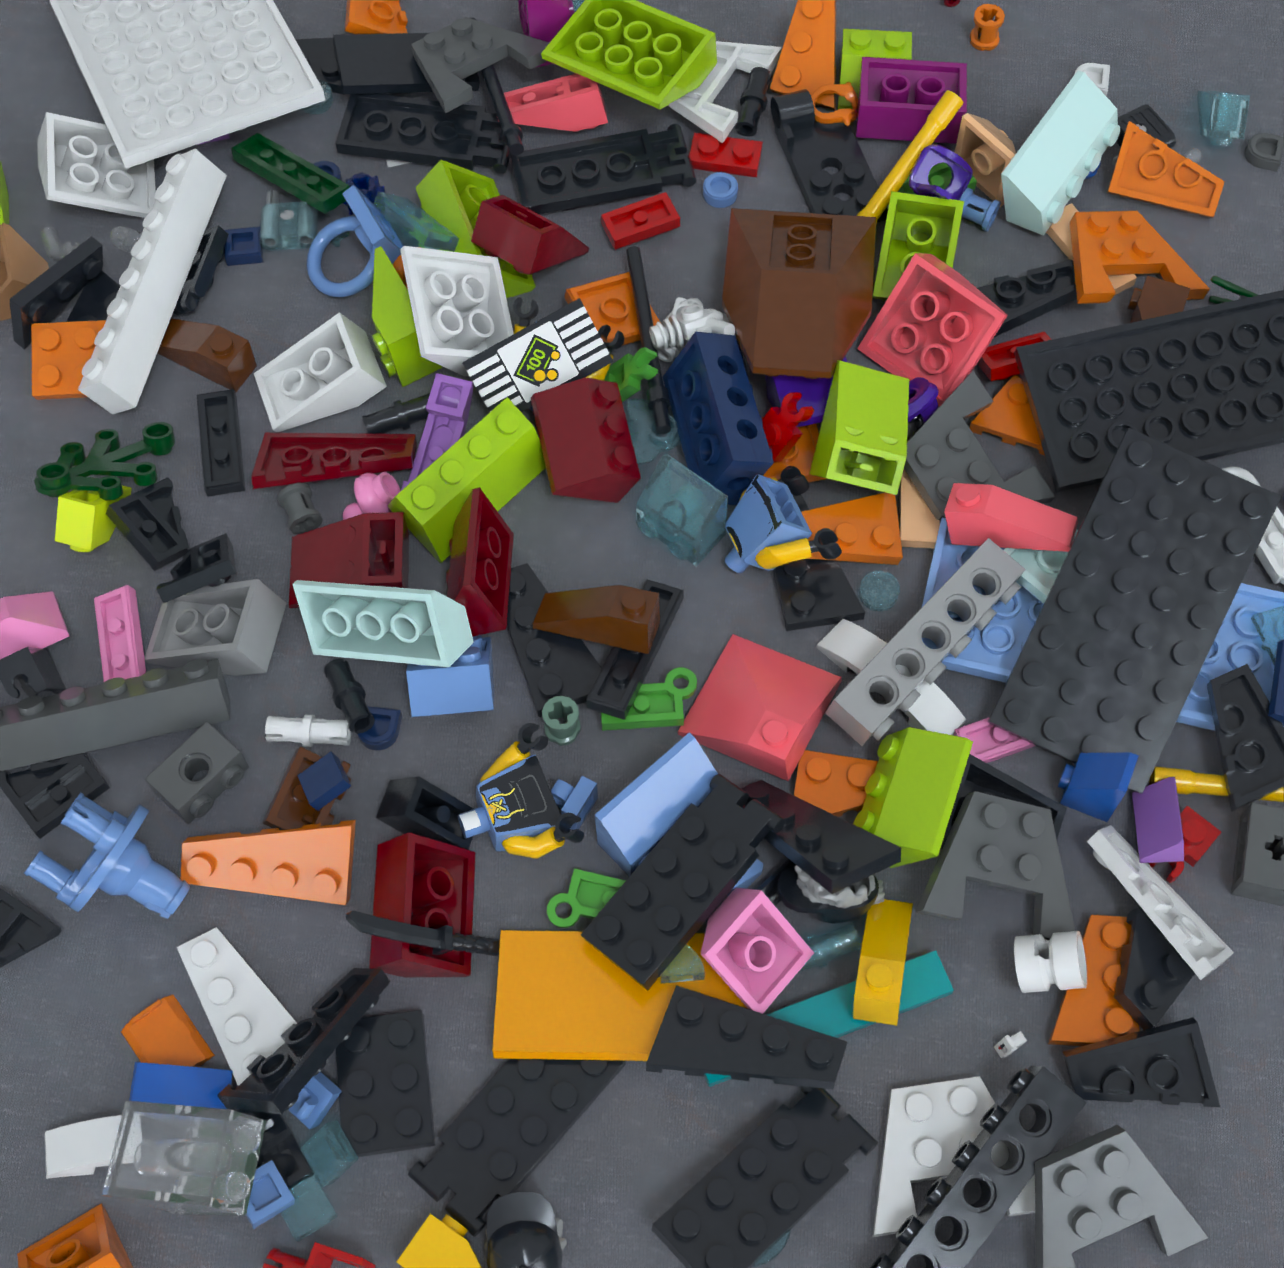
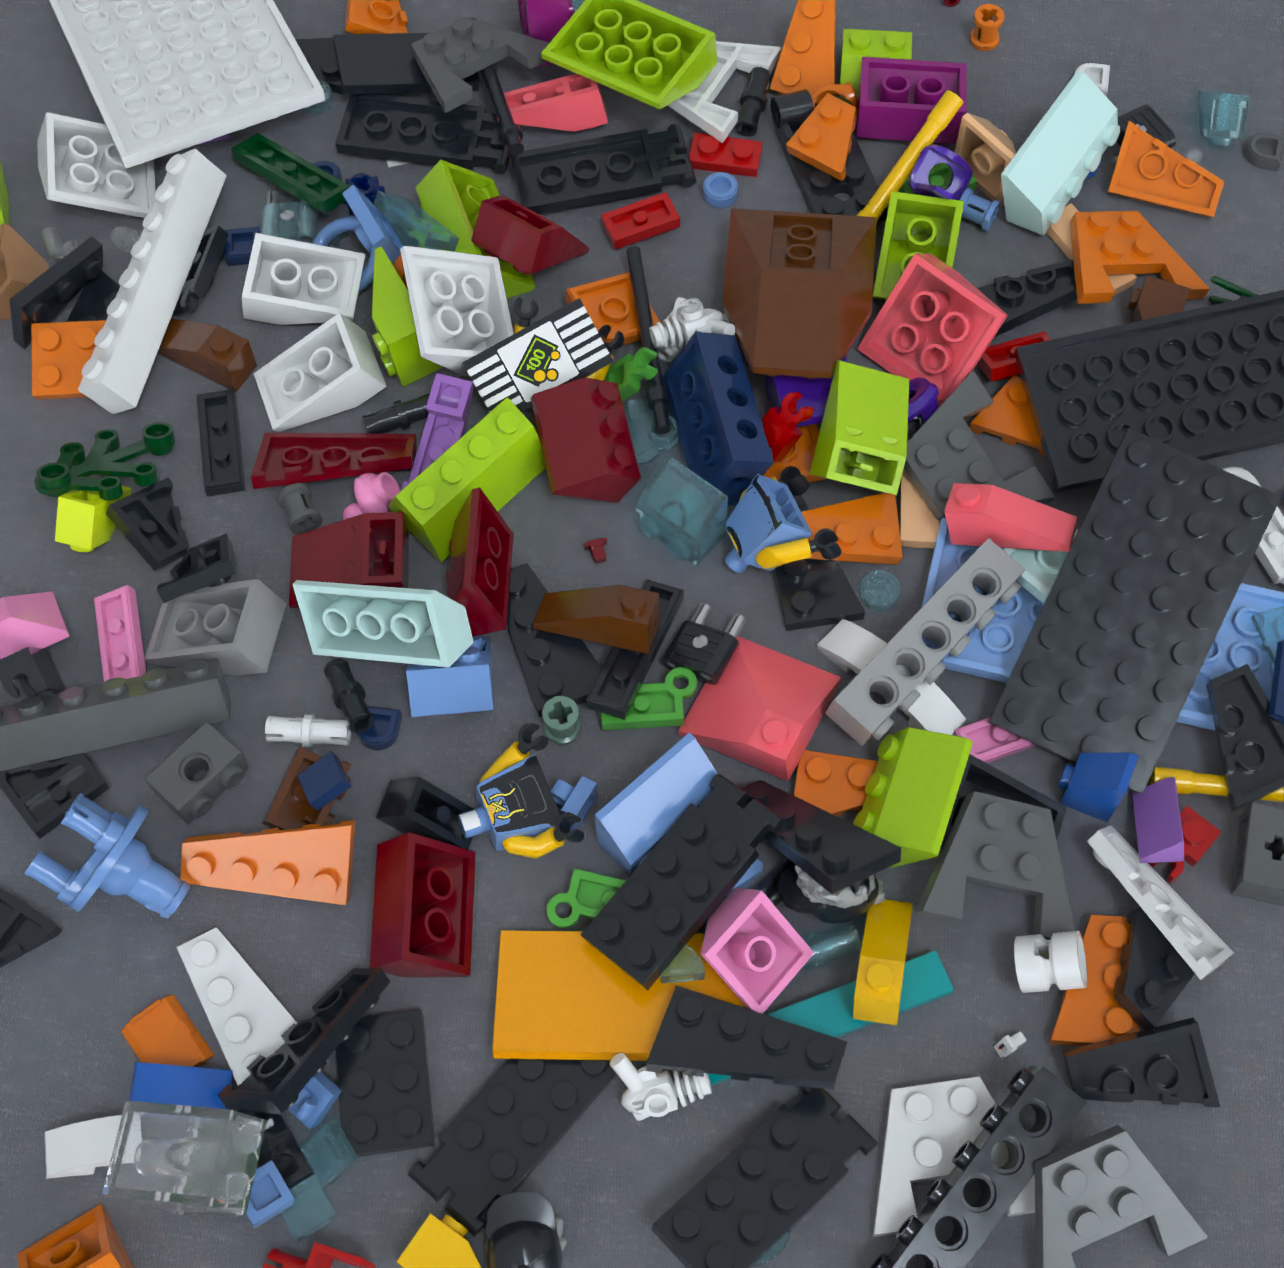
black sword [346,911,500,956] -> none
none -> white slope [242,233,365,325]
none -> dark red piece [584,537,607,564]
none -> white piece [610,1053,712,1121]
none -> black piece [661,603,746,685]
none -> orange wing [786,93,857,181]

